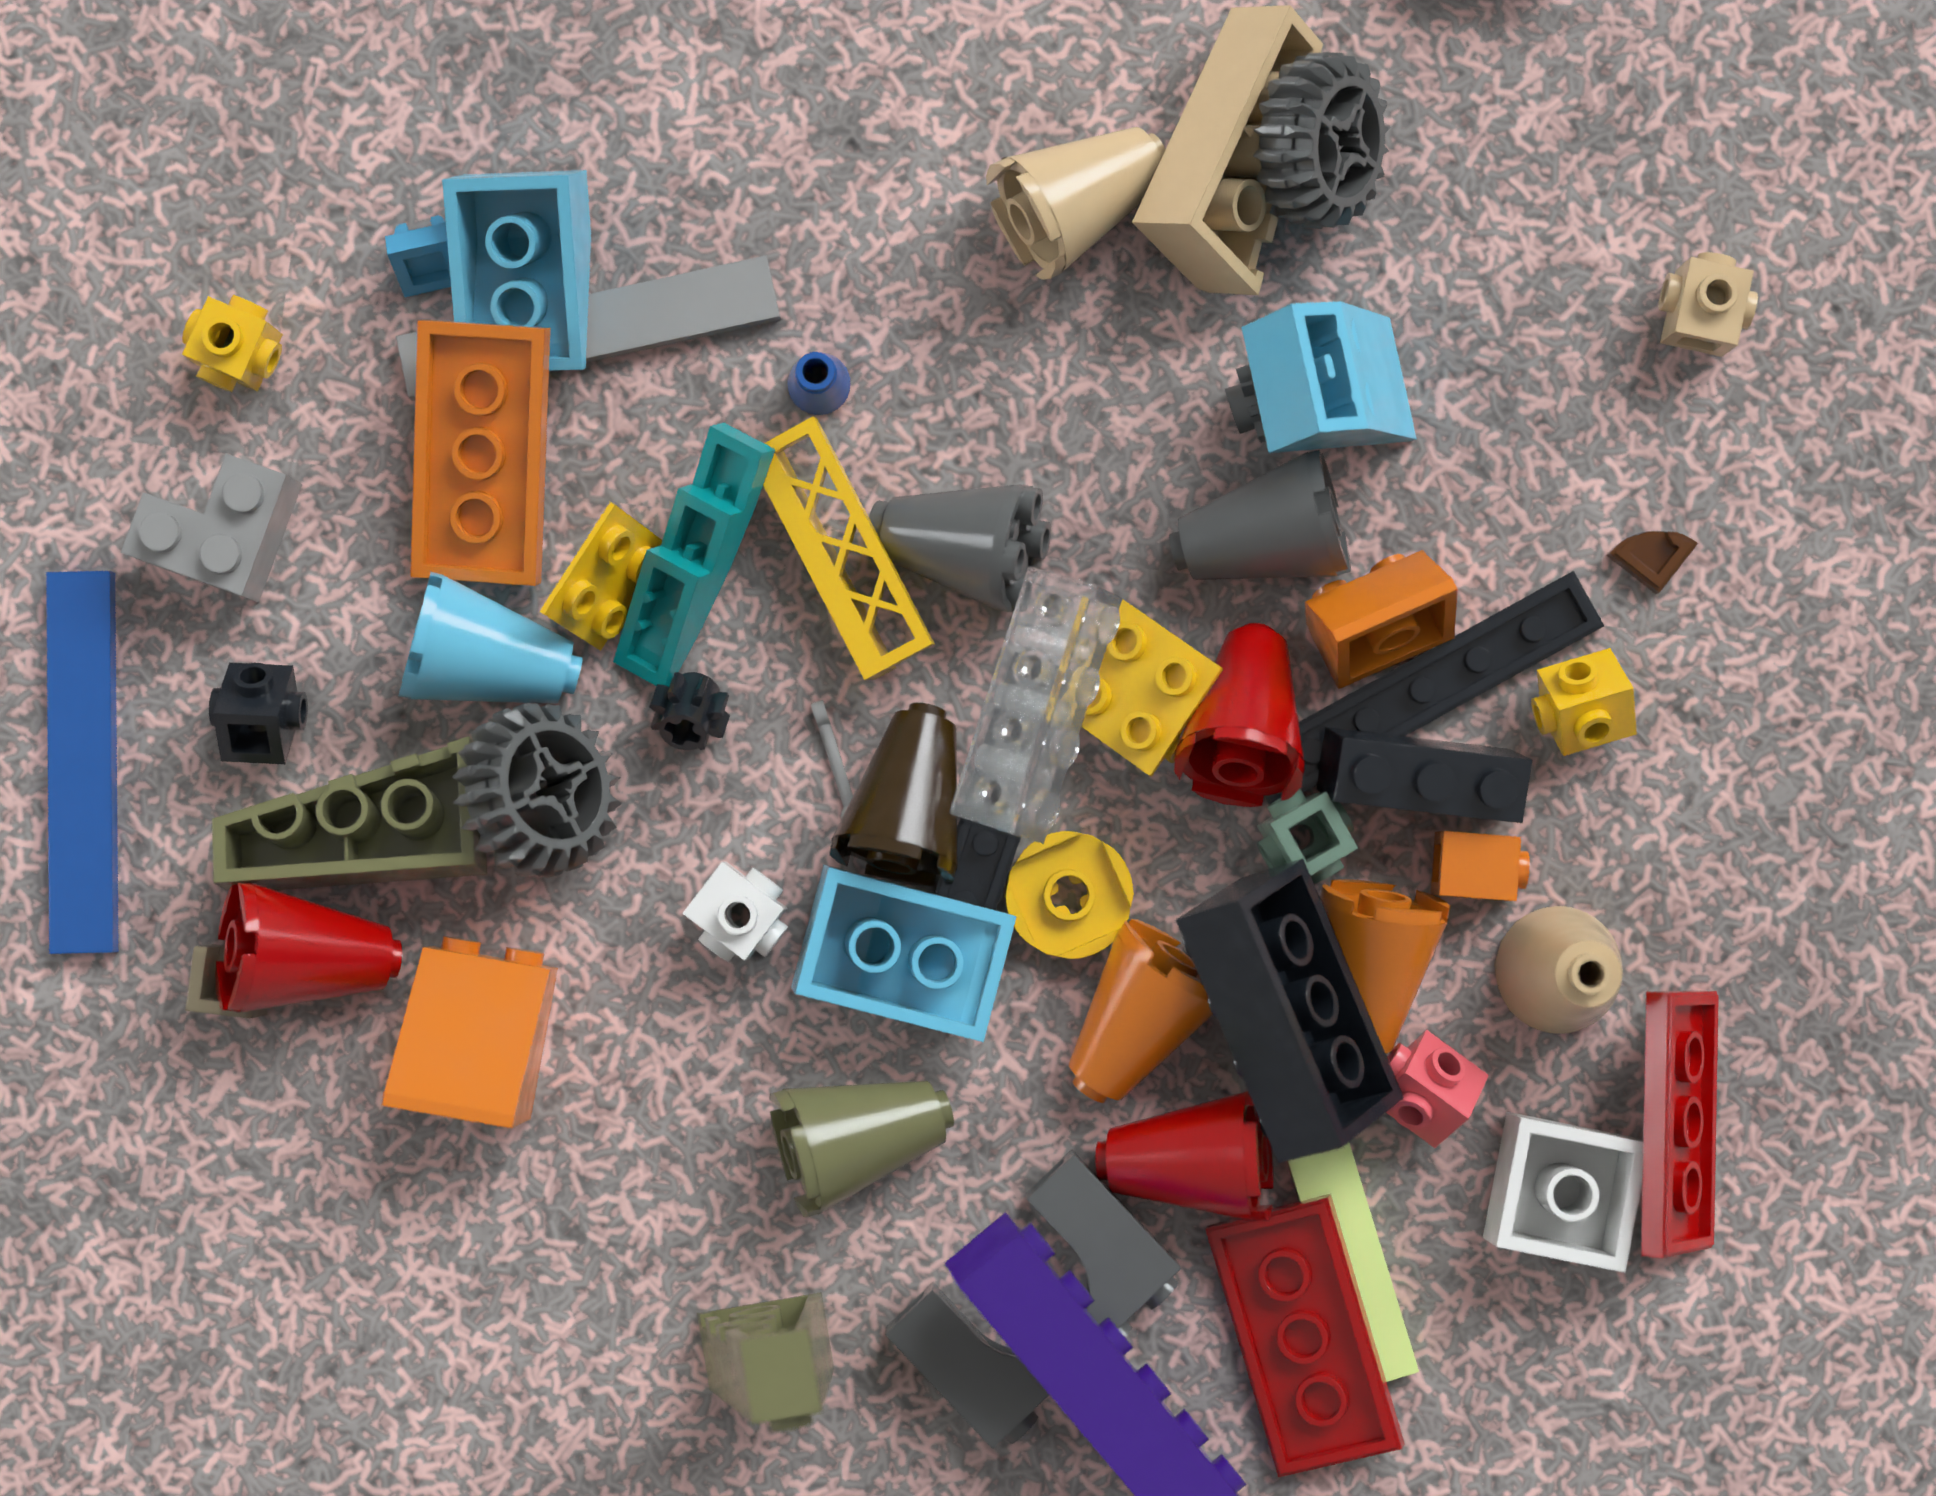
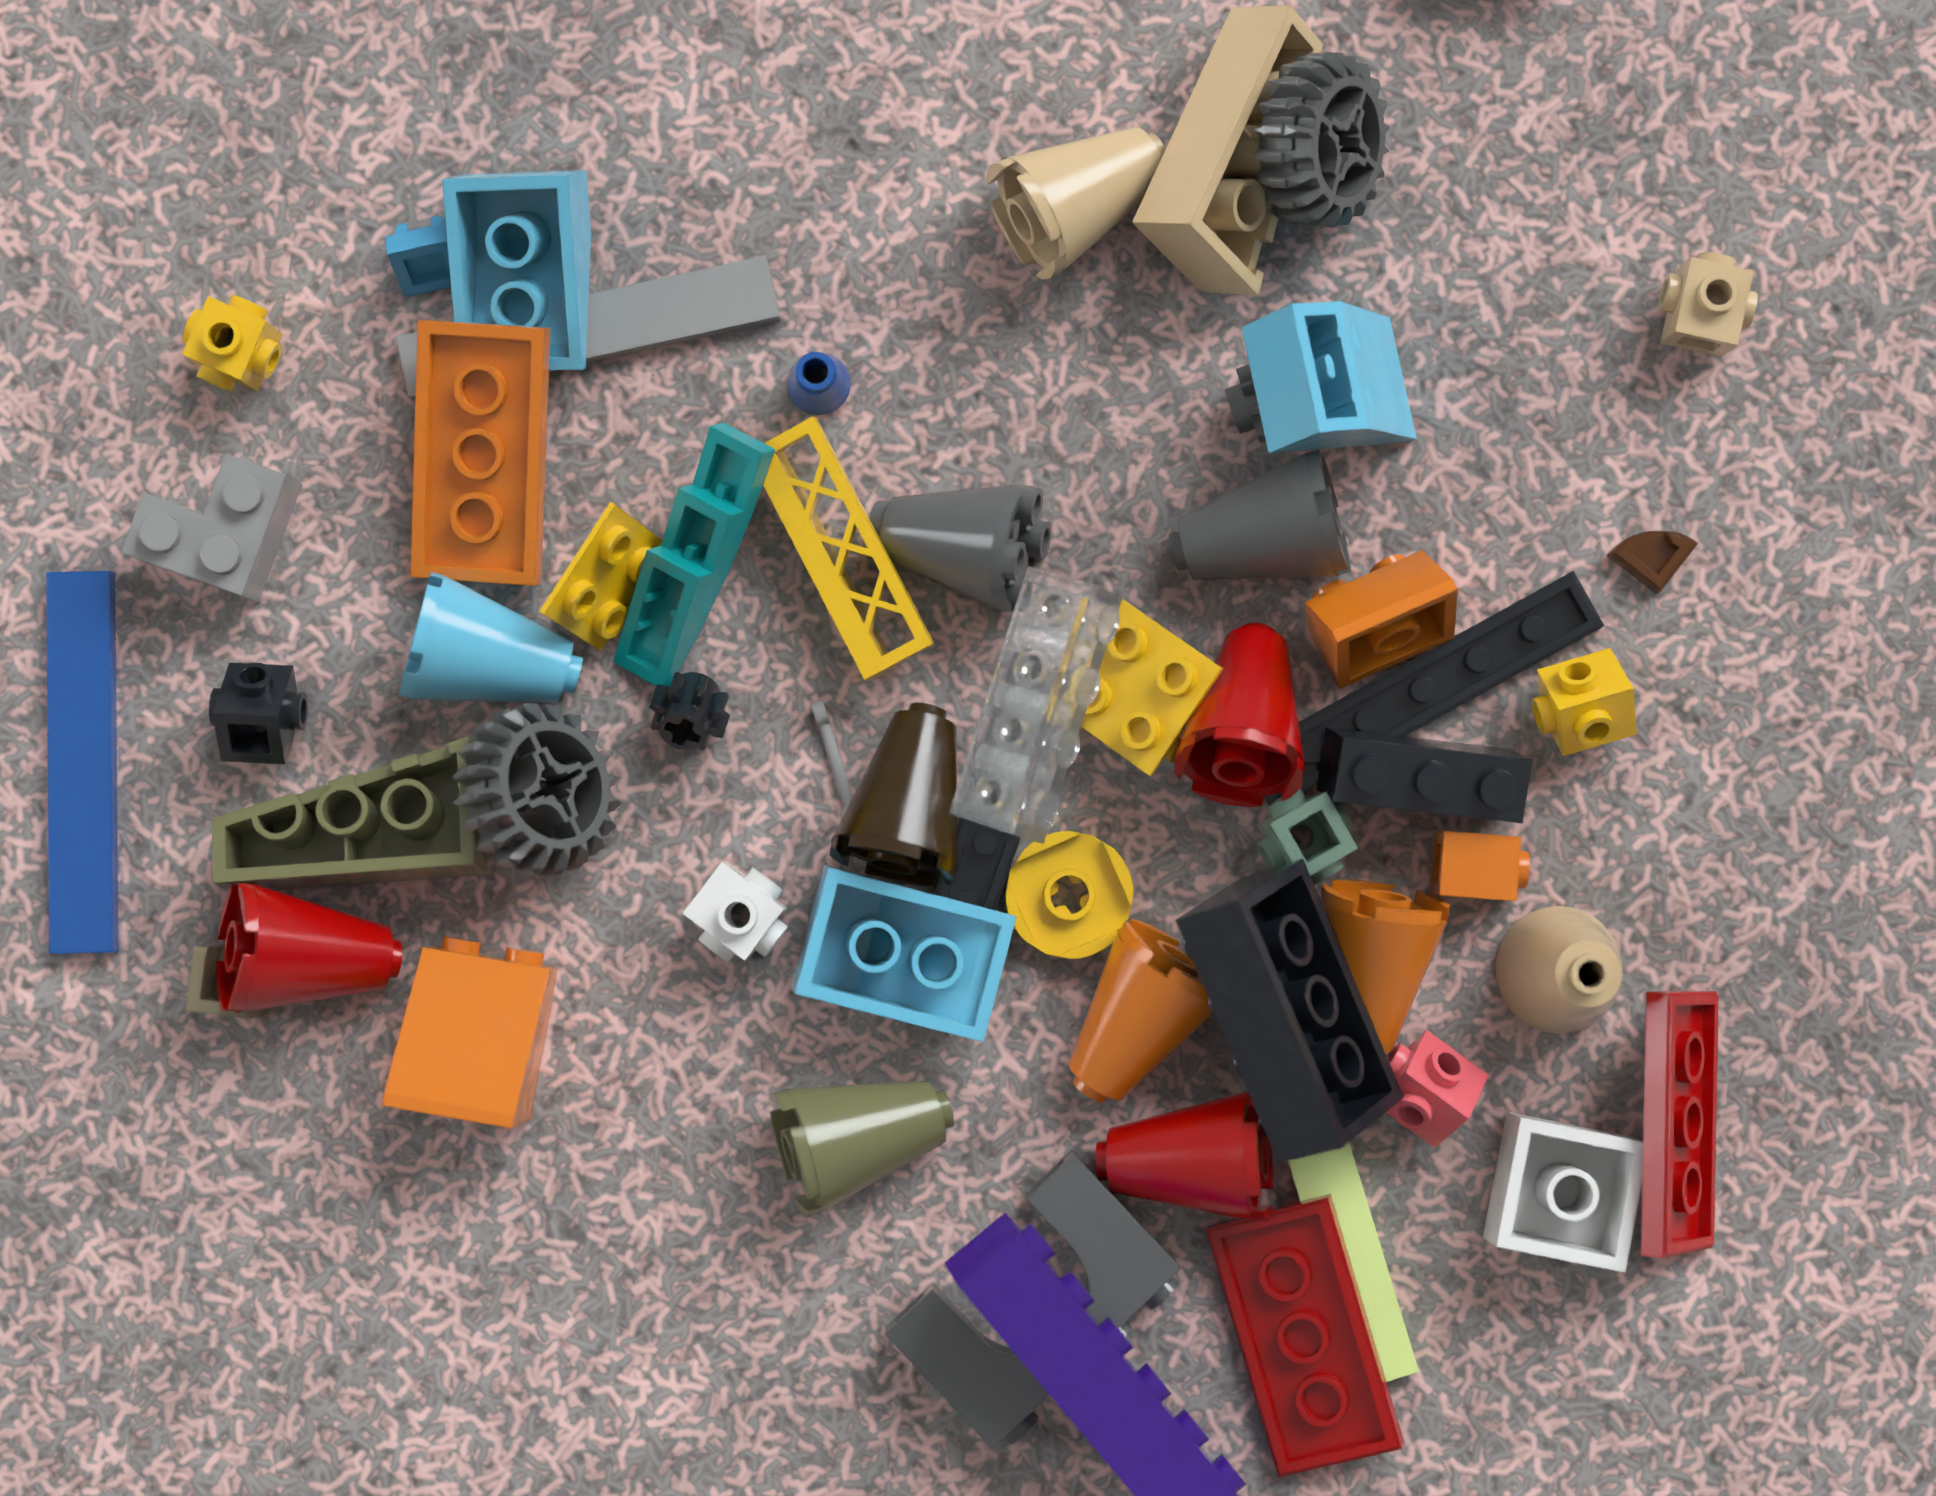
olive wedge [697,1292,834,1431] -> none

